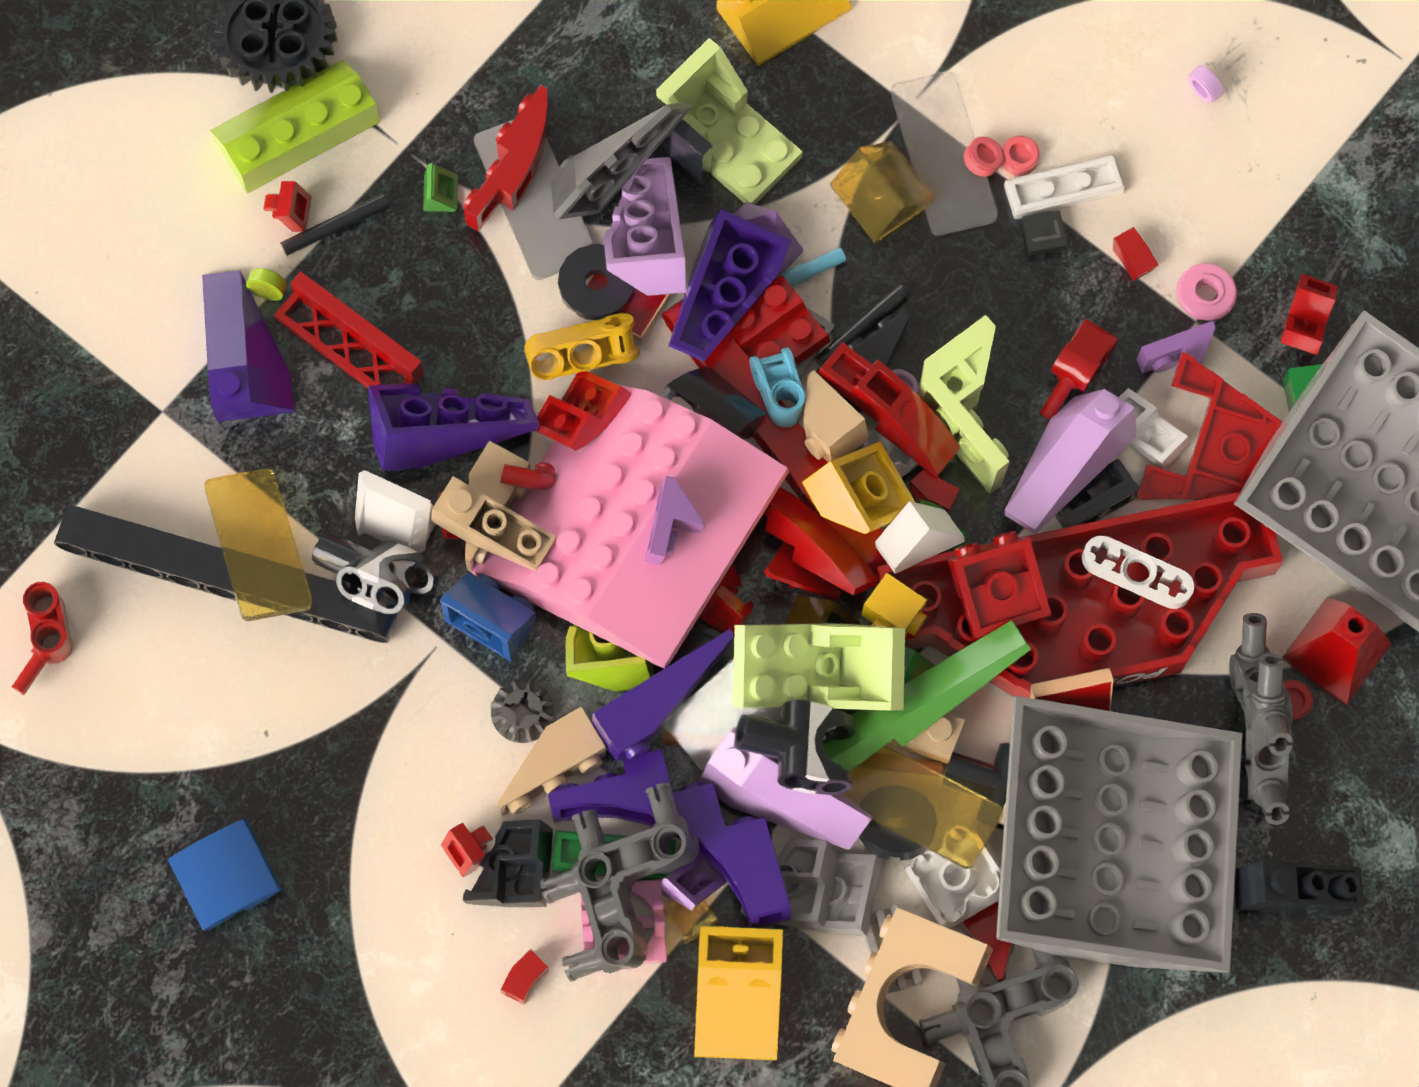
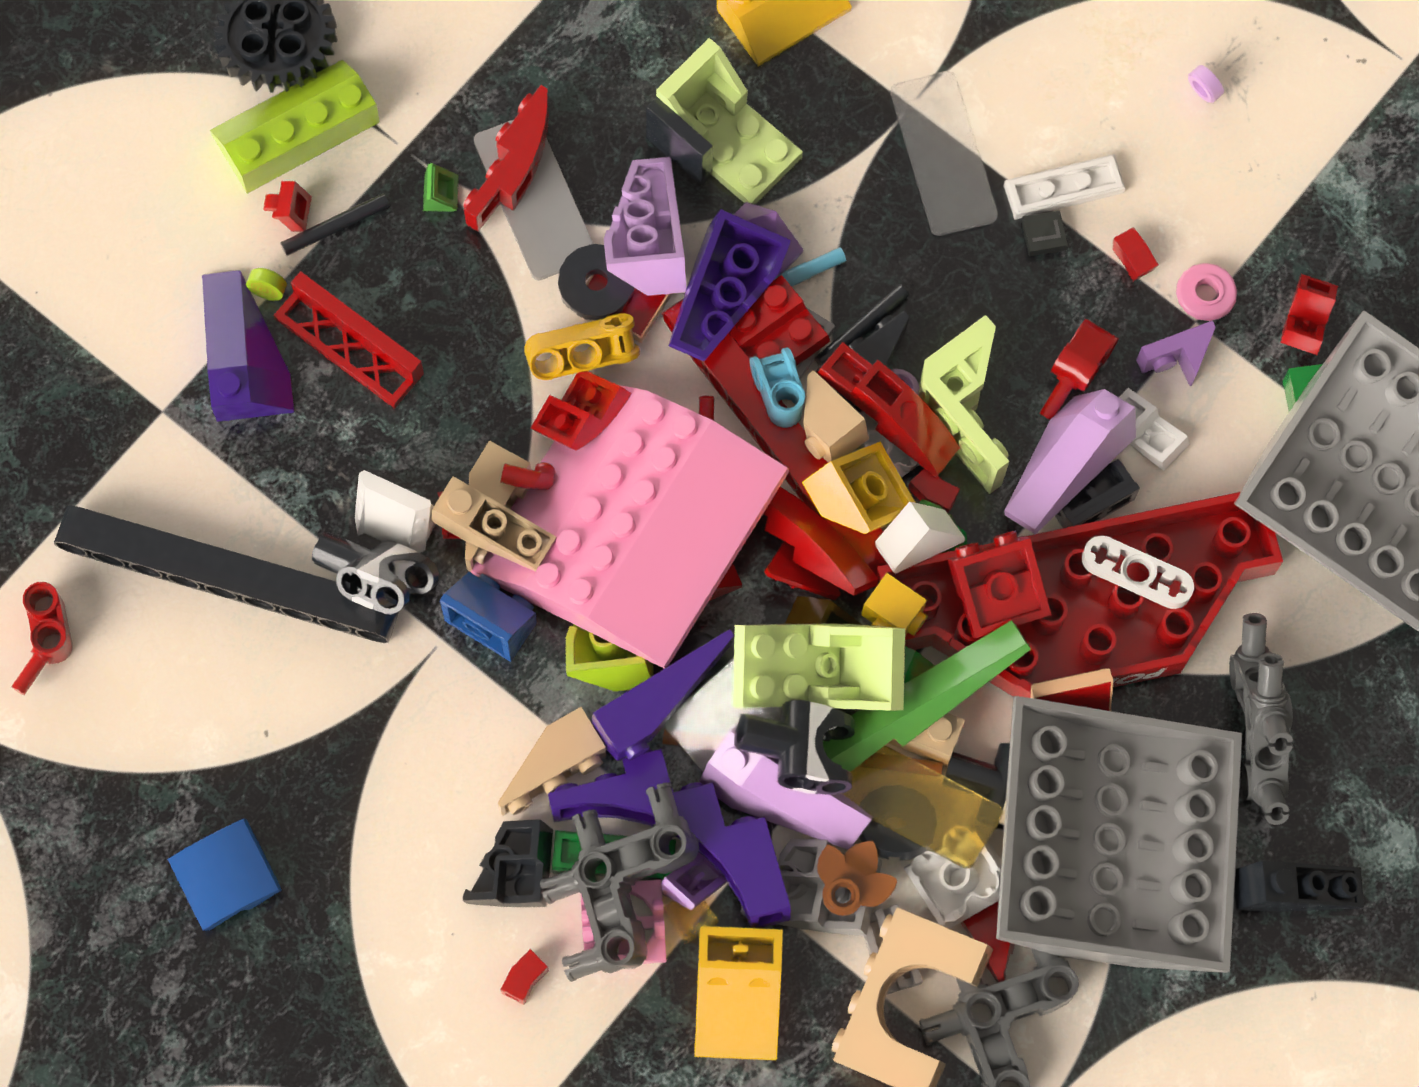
clear yellow piece [204,468,312,621] -> none
dark purple wedge [368,383,539,471] -> none
red tile [441,822,493,877] -> none
dark grey gear [491,680,555,743] -> none
dark grey wedge [551,102,692,220] -> none
medium lavender slope [644,476,705,565] -> none
black slope [661,367,767,439] -> none
red tile [700,585,754,638] -> none
clear yellow slope [830,141,936,243] -> none
coral tile [964,137,1004,177] -> none
coral tile [1002,136,1040,176] -> none
red wing [1136,352,1282,500] -> none
red slope [1282,597,1392,706] -> none
red tile [1283,680,1313,722] -> none
none -> dark orange plate [817,841,897,916]

